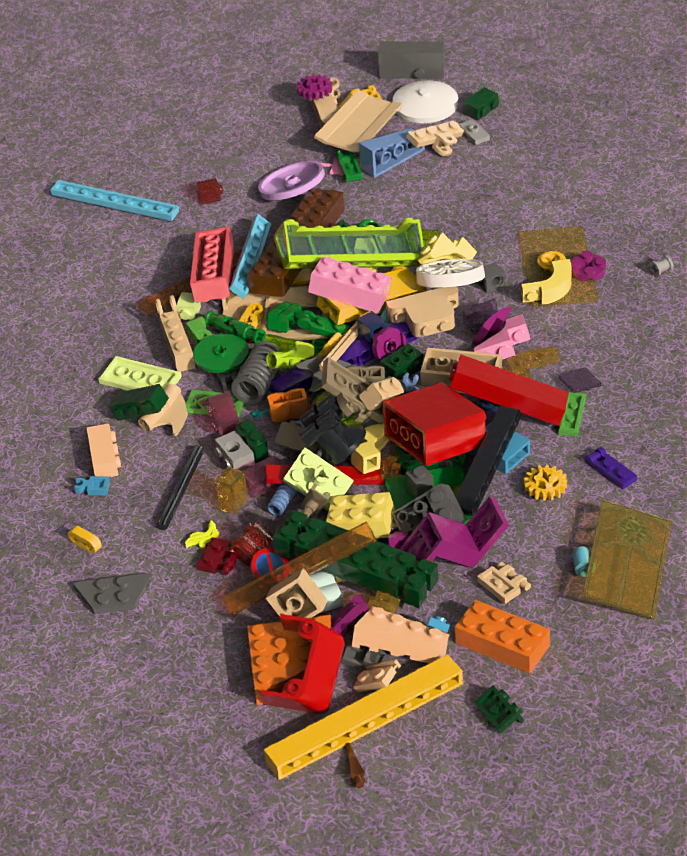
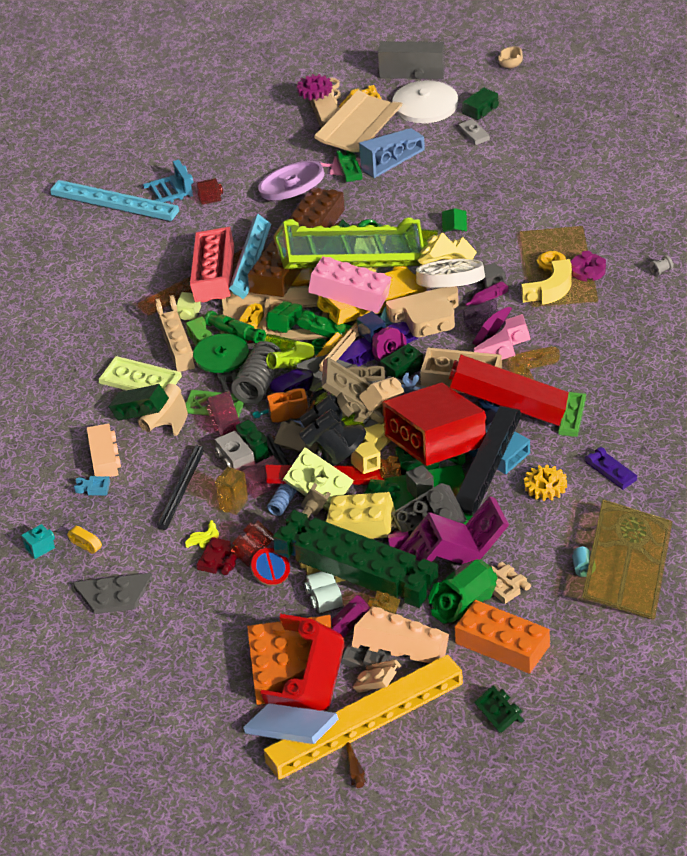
clear orange tile [222,521,377,616] -> none
tan brick [266,568,328,618] -> none
tan plate [406,121,464,156] -> none
dark azure plate [426,616,450,633] -> none
clear purple piece [558,367,602,393] -> none
none -> teal brick [21,524,55,559]
none -> dark azure plate [143,160,193,203]
none -> light blue tile [244,703,338,744]
none -> black axle [266,434,290,465]
none -> dark green plate [364,479,401,500]
none -> green brick [428,559,498,624]
none -> green panel [442,208,467,232]
none -> magenta piece [465,282,509,307]
none -> tan hair [498,46,523,69]

